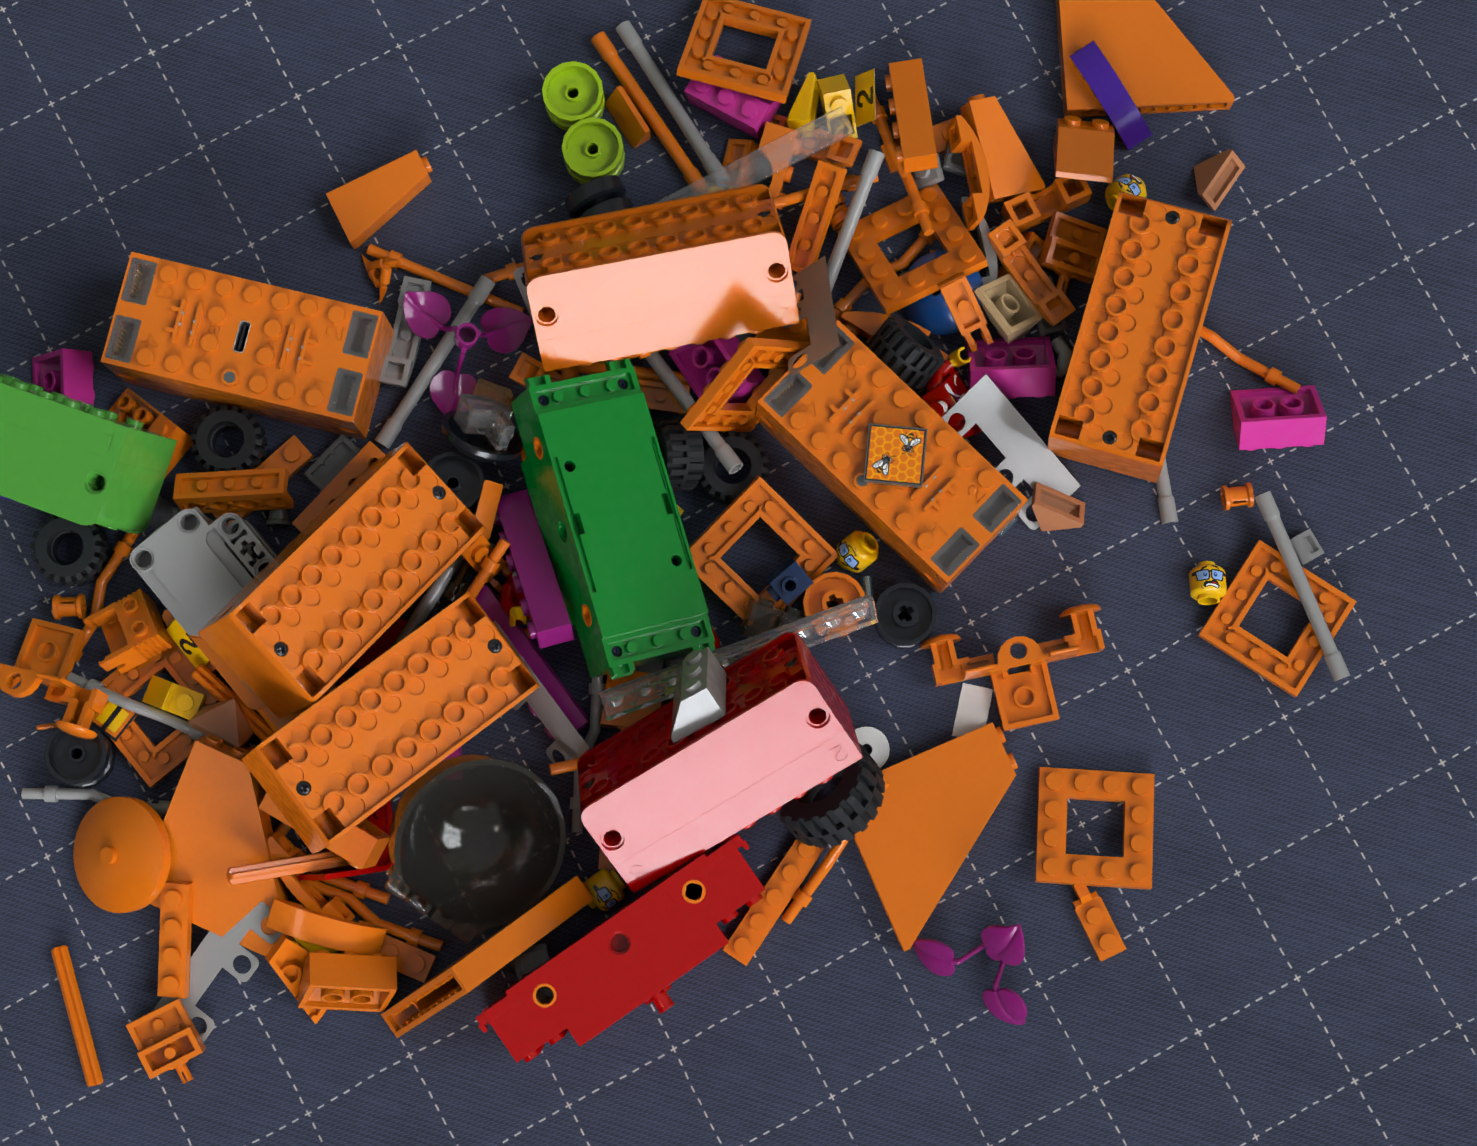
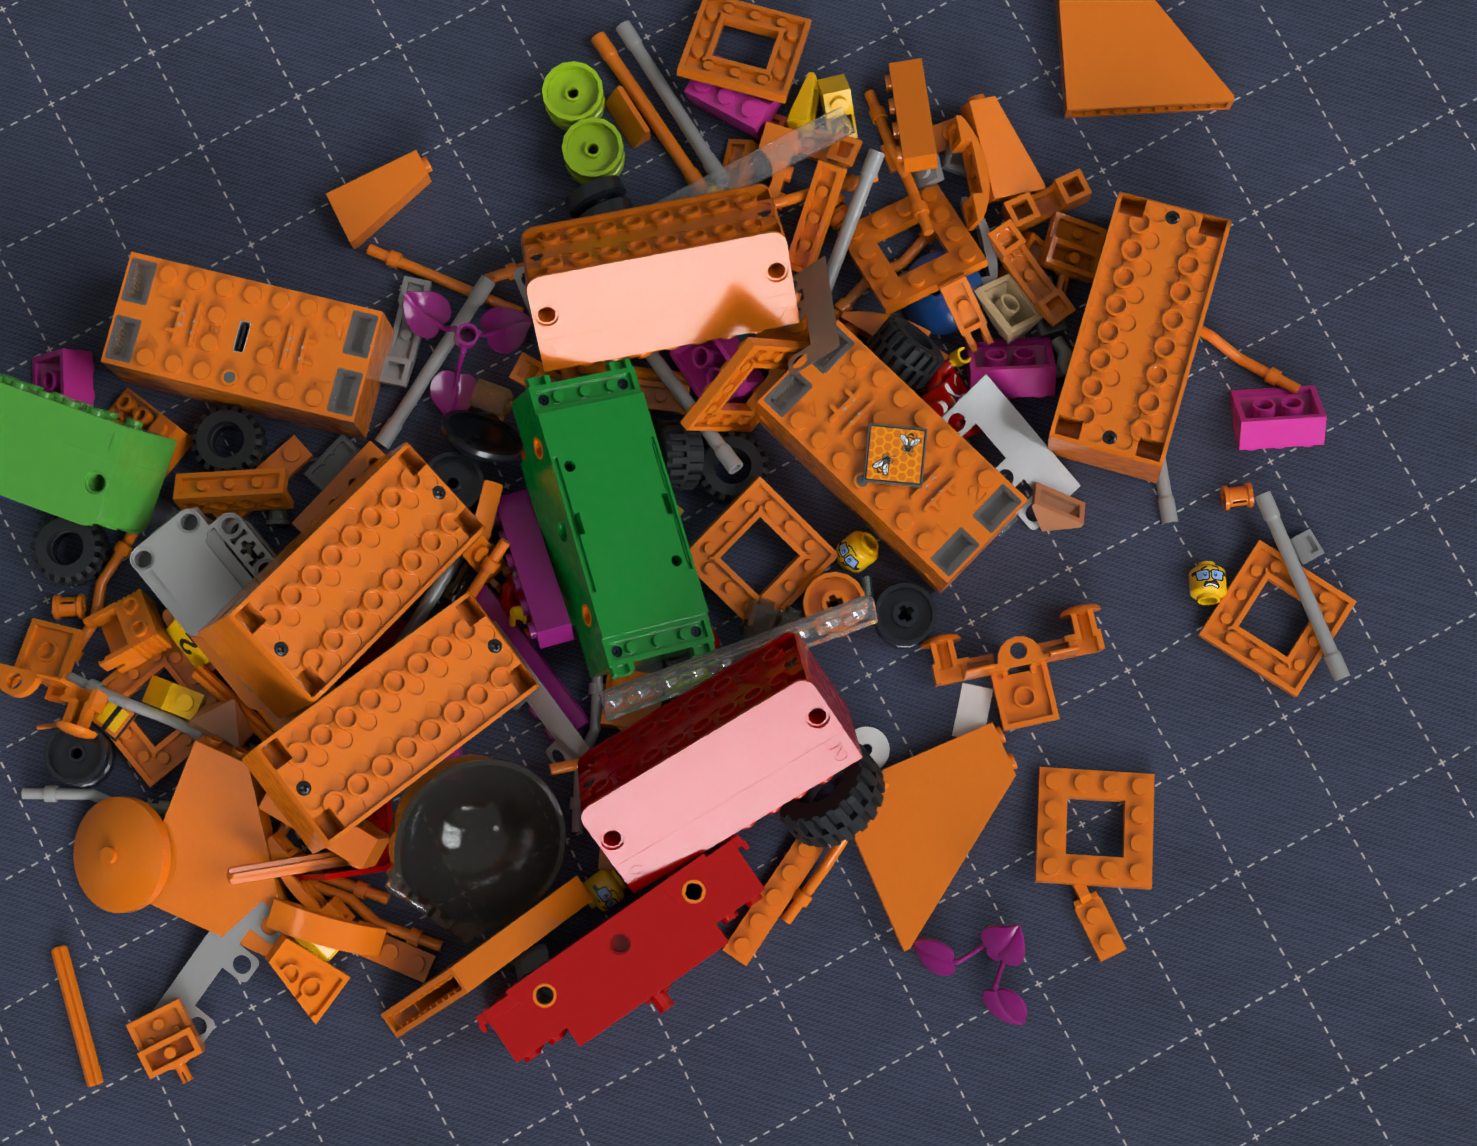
orange plate [157,880,193,999] -> none
orange slope [298,950,397,1012] -> none
orange piece [361,253,400,305] -> none
clear brick [453,394,515,451] -> none
light grey slope [671,647,727,743] -> none
dark blue brick [765,557,813,605] -> none
yellow sticker [855,68,876,127] -> none
orange slope [1053,116,1115,183] -> none
dark purple slope [1069,41,1152,150] -> none
yellow head [1105,174,1147,211] -> none
nougat slope [1193,149,1245,211] -> none

